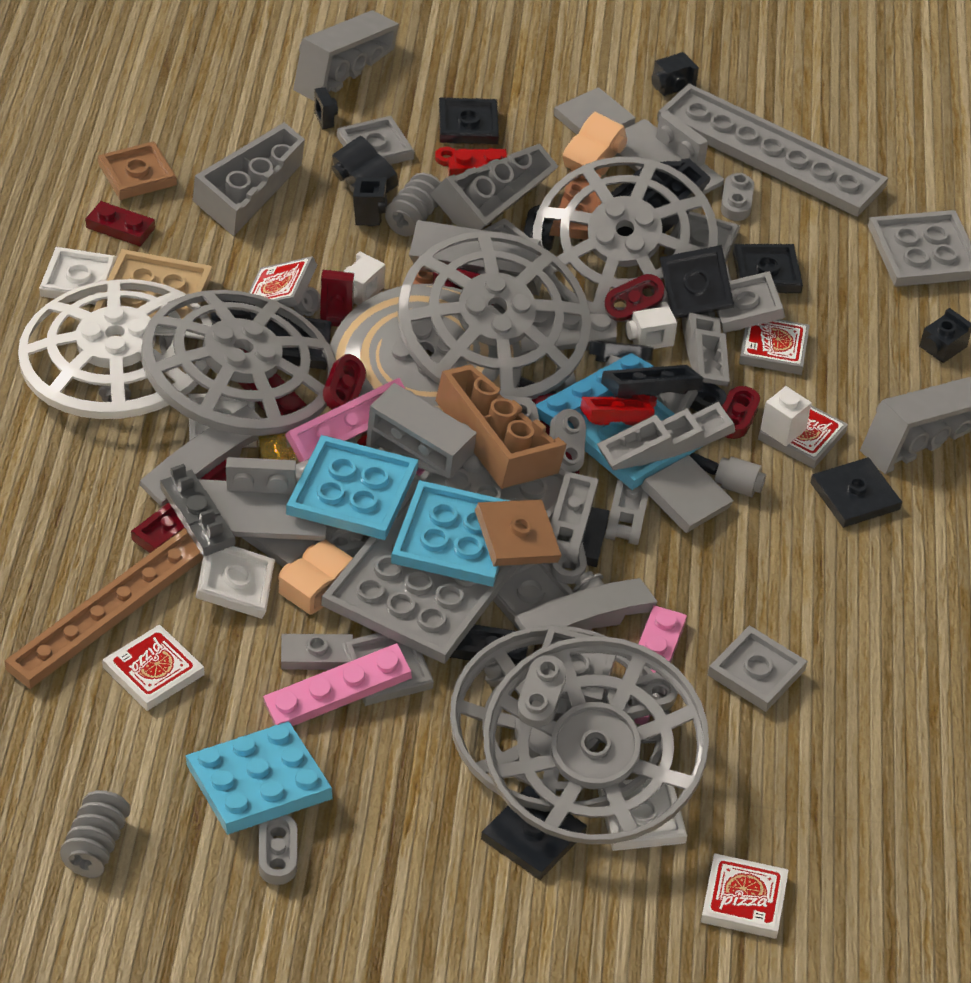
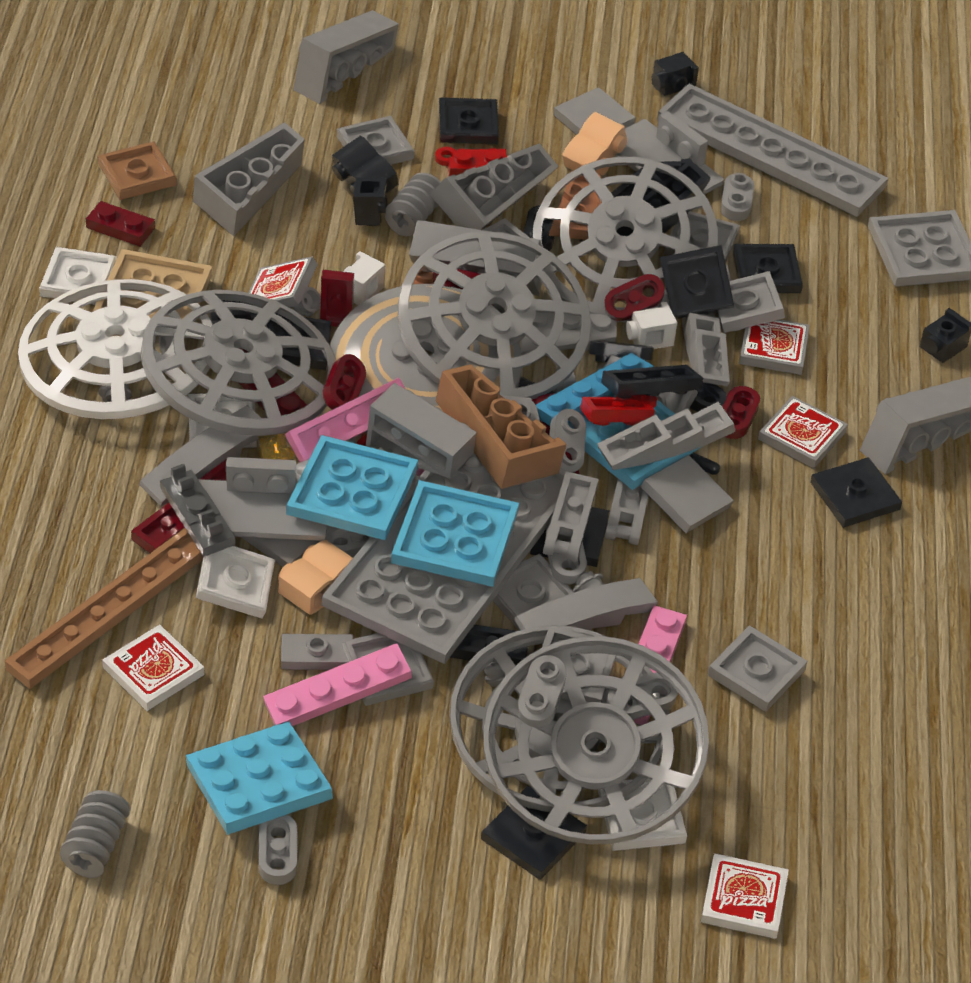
black plate [314,87,338,130] -> none
medium nougat plate [475,499,562,566] -> none
light grey brick [715,456,766,497] -> none
white brick [760,386,812,446] -> none

